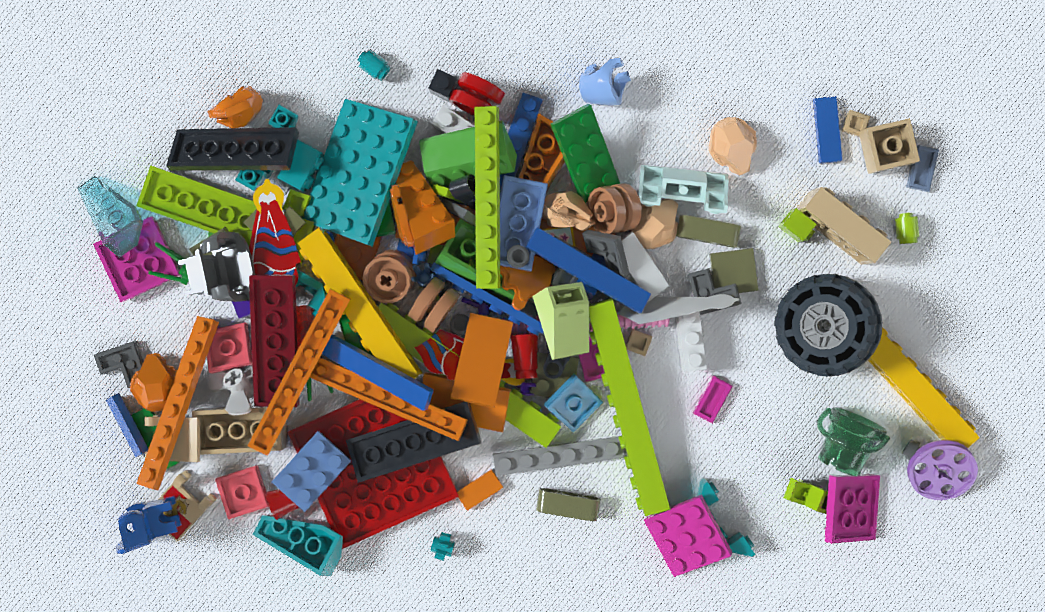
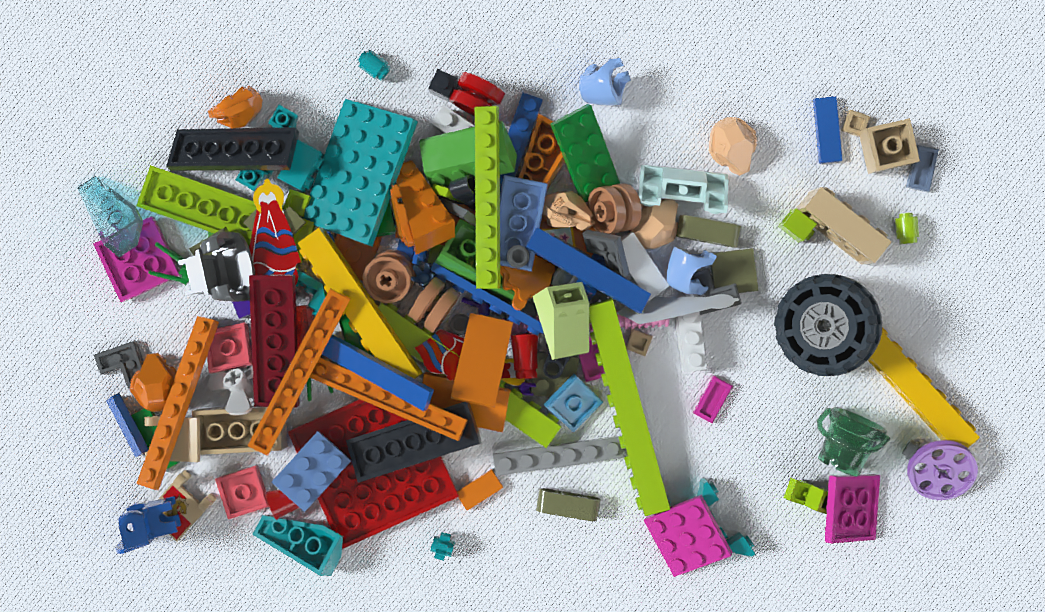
none -> light blue piece [667,247,717,295]

